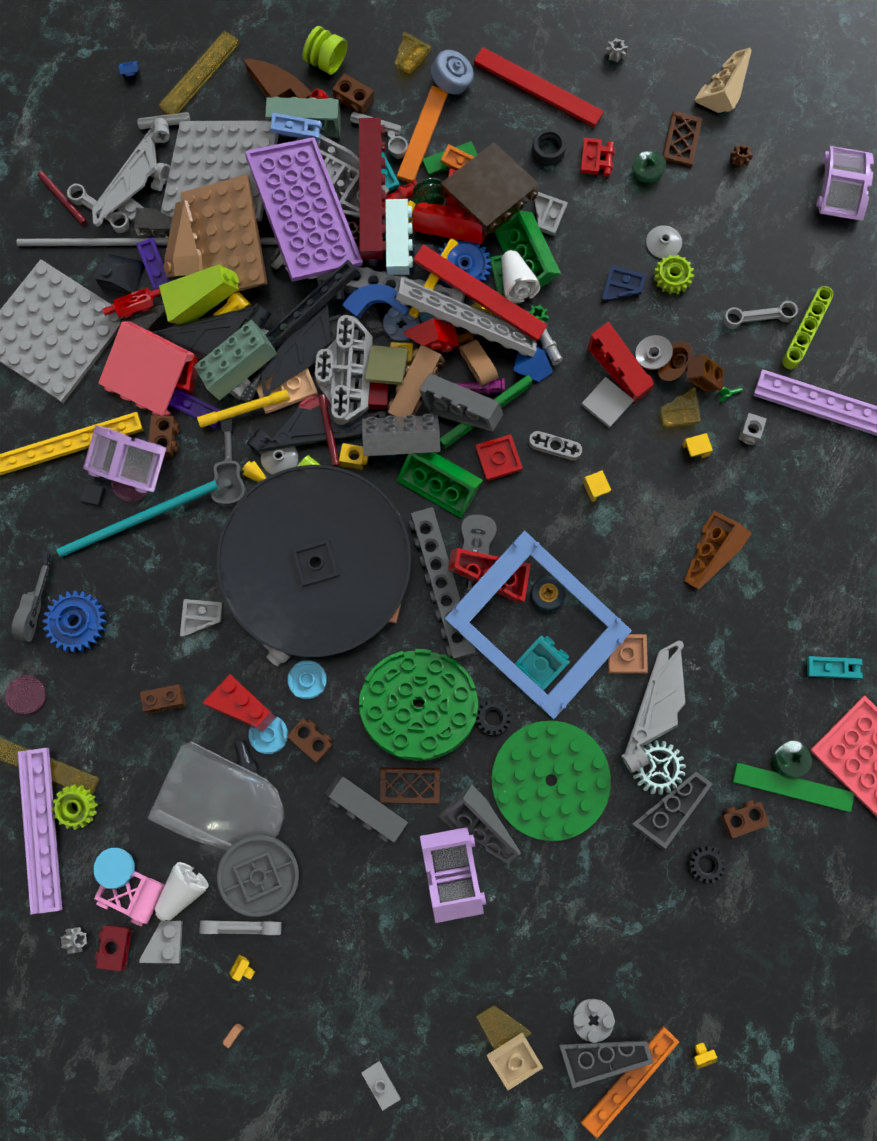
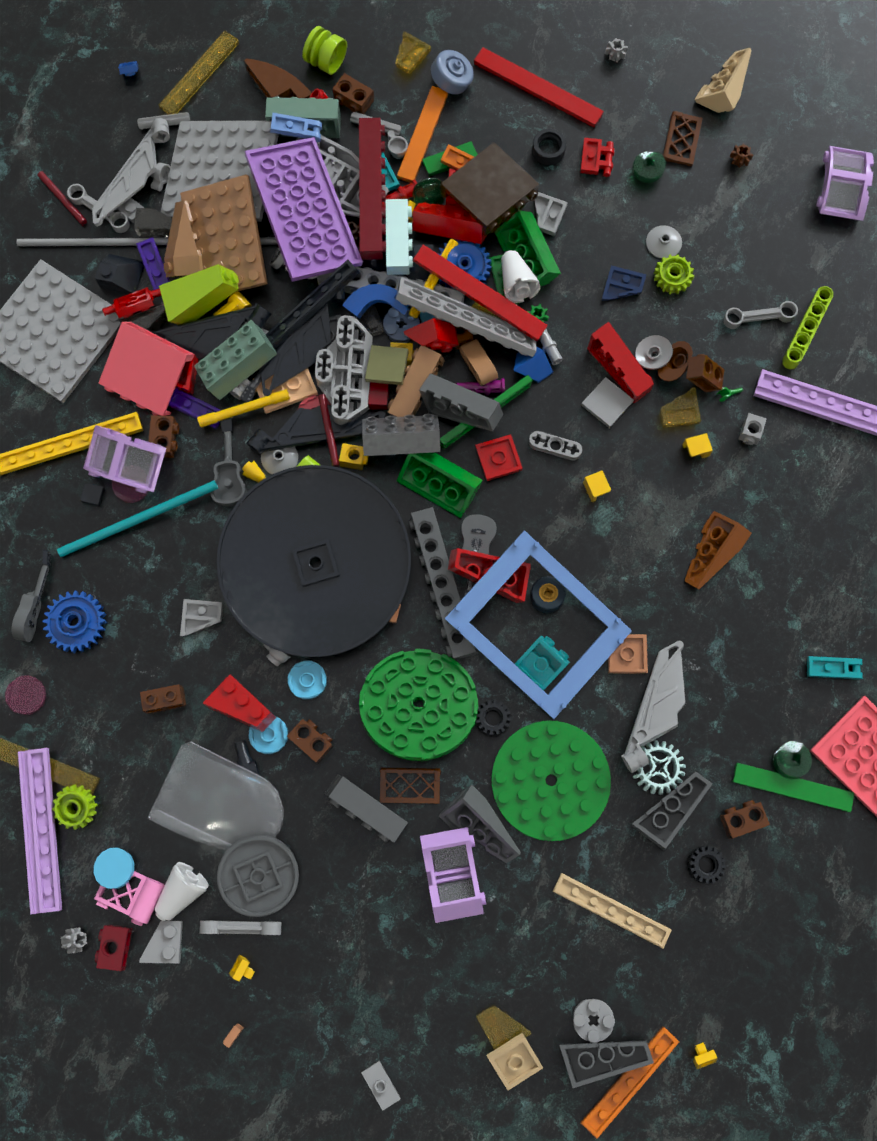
none -> tan tile [552,873,672,948]

